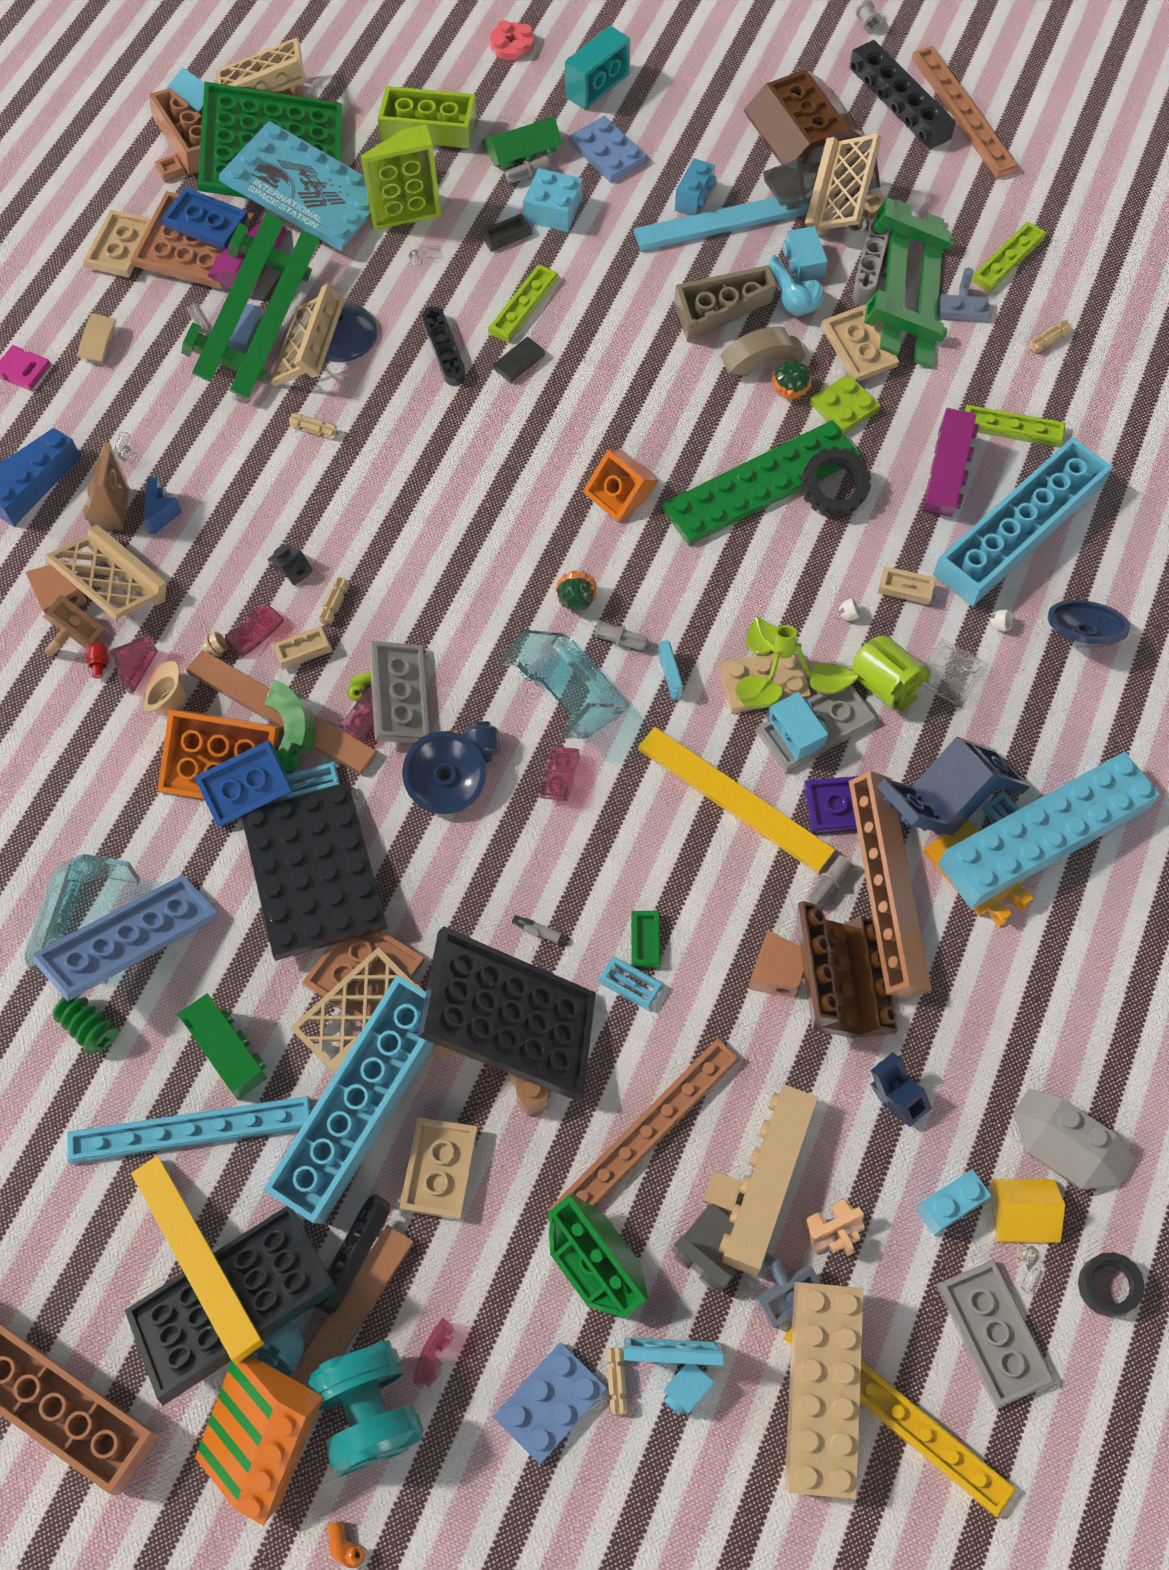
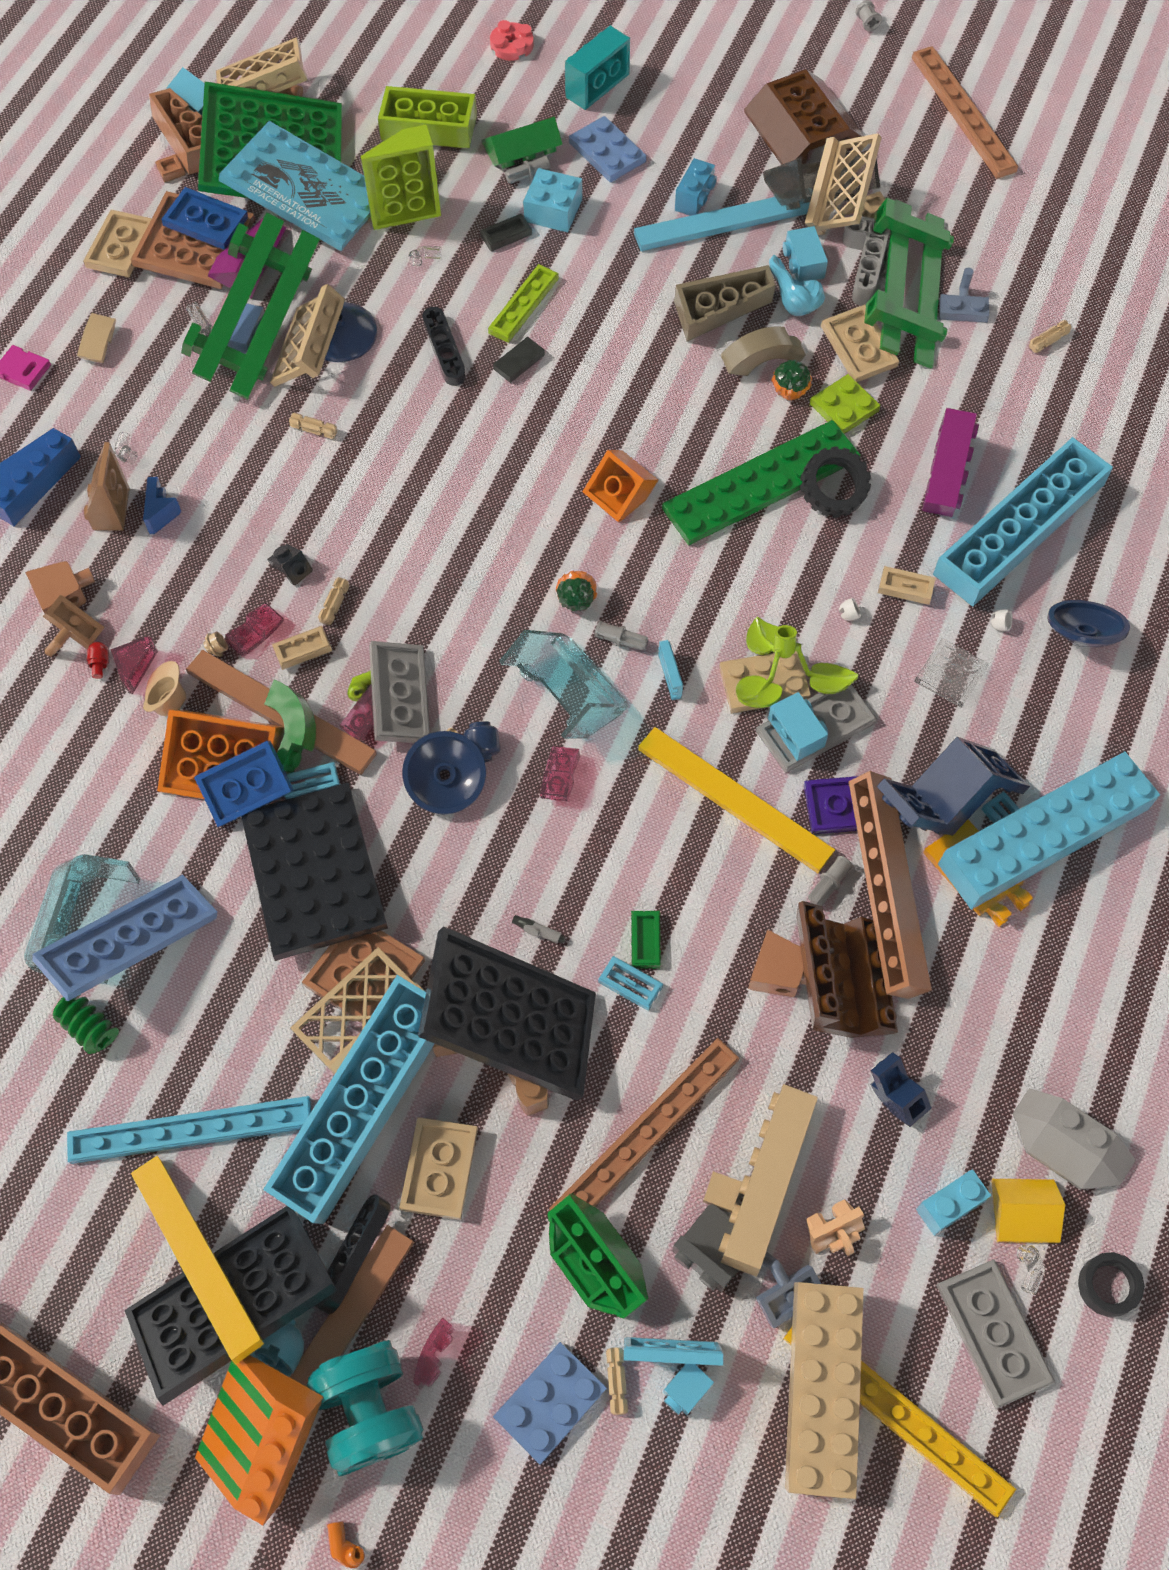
tan fence [46,525,167,620] -> none
green wedge [177,993,268,1100] -> none
black brick [850,39,956,150] -> none
lime cylinder [852,636,931,711] -> none
lime tile [965,405,1066,448] -> none
lime tile [971,221,1047,293] -> none

